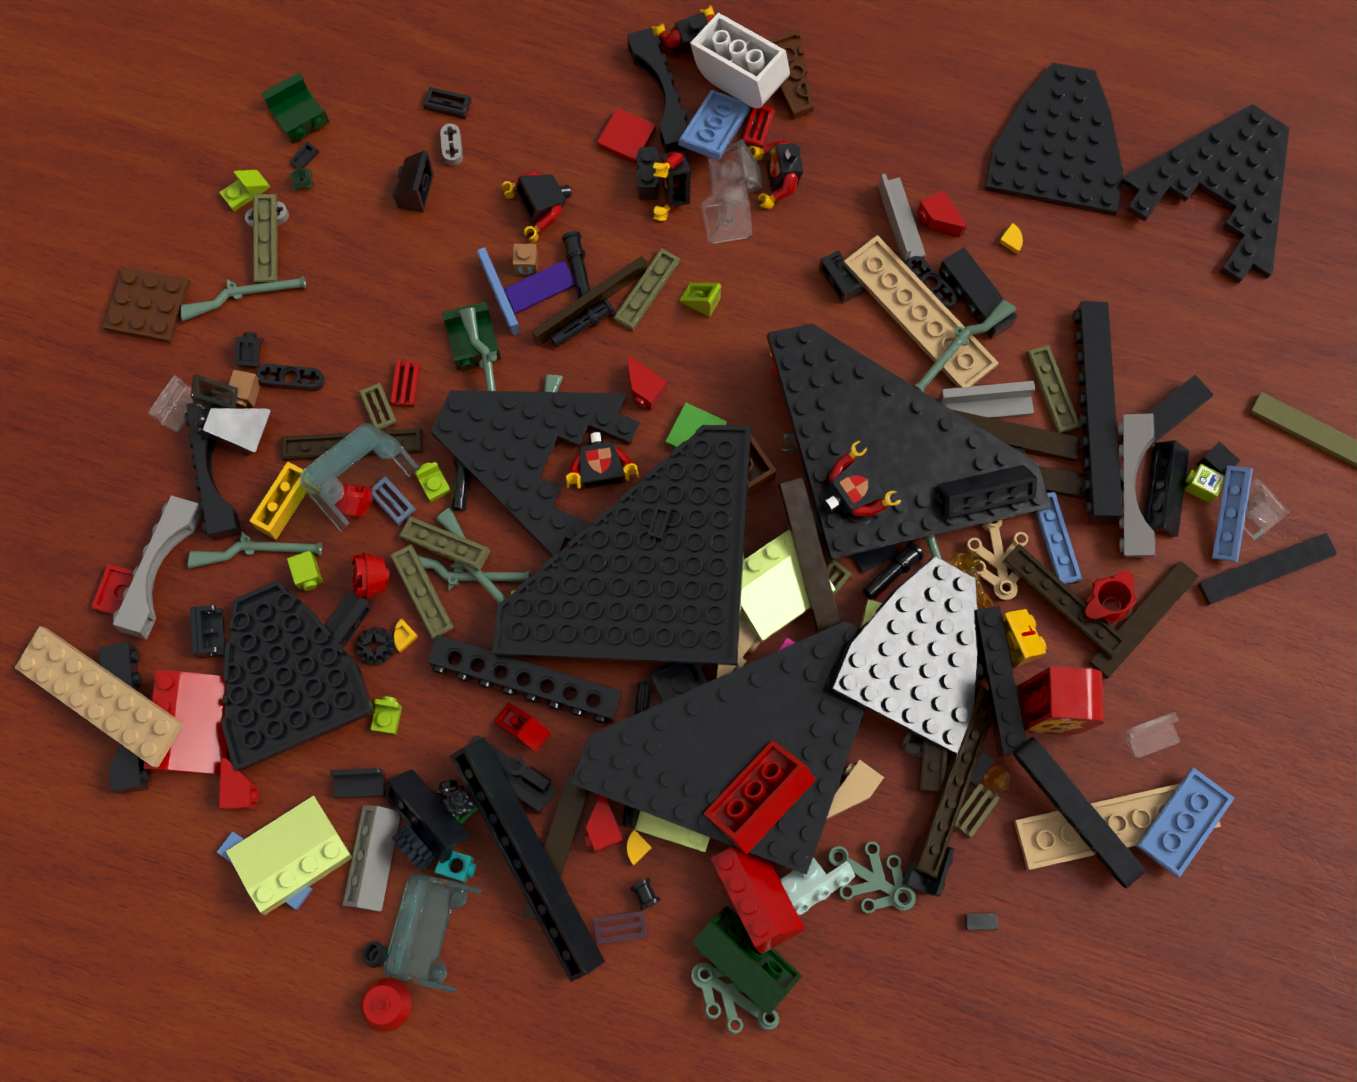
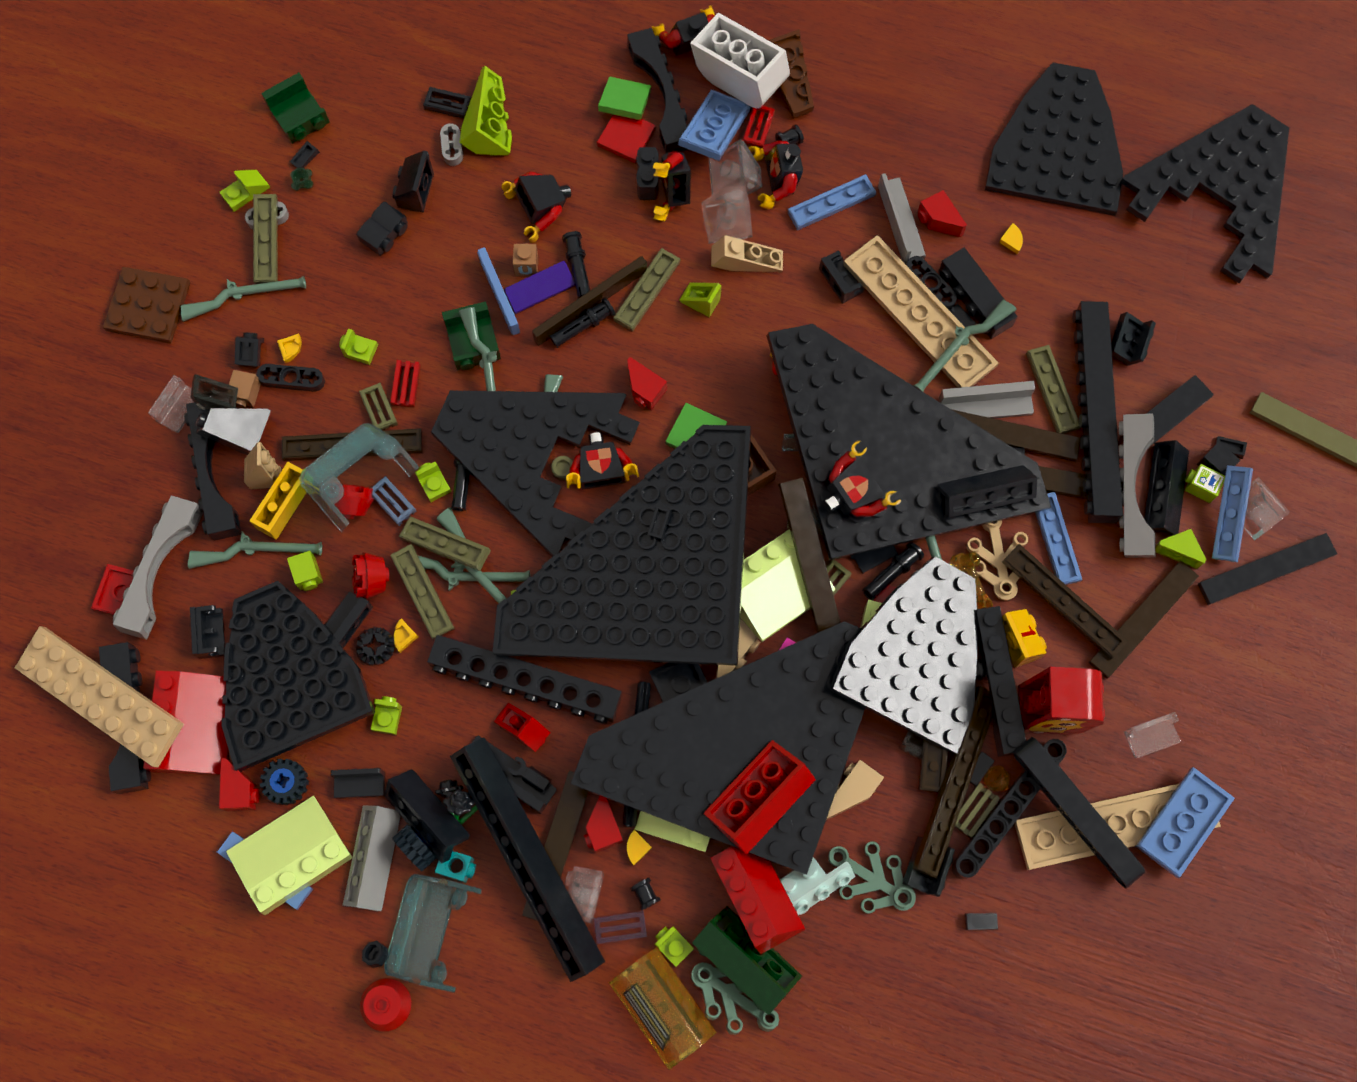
red piece [1085,570,1137,623] -> none
none -> tan slope [244,442,281,489]
none -> black wheel [260,759,309,805]
none -> yellow tile [277,334,302,364]
none -> lime bracket [339,329,378,365]
none -> black brick [356,201,408,256]
none -> lime wedge [459,66,512,155]
none -> olive tile [551,456,573,480]
none -> clear slope [565,866,604,925]
none -> bright green tile [598,76,651,120]
none -> clear yellow brick [609,947,717,1070]
none -> lime bracket [655,926,694,967]
none -> tan slope [711,235,783,272]
none -> black bush [775,124,804,144]
none -> medium blue tile [787,174,876,230]
none -> black piece [949,304,976,327]
none -> black beam [952,739,1067,879]
none -> black bracket [1111,312,1156,366]
none -> lime slope [1155,529,1206,569]
none -> black piece [1216,436,1247,459]

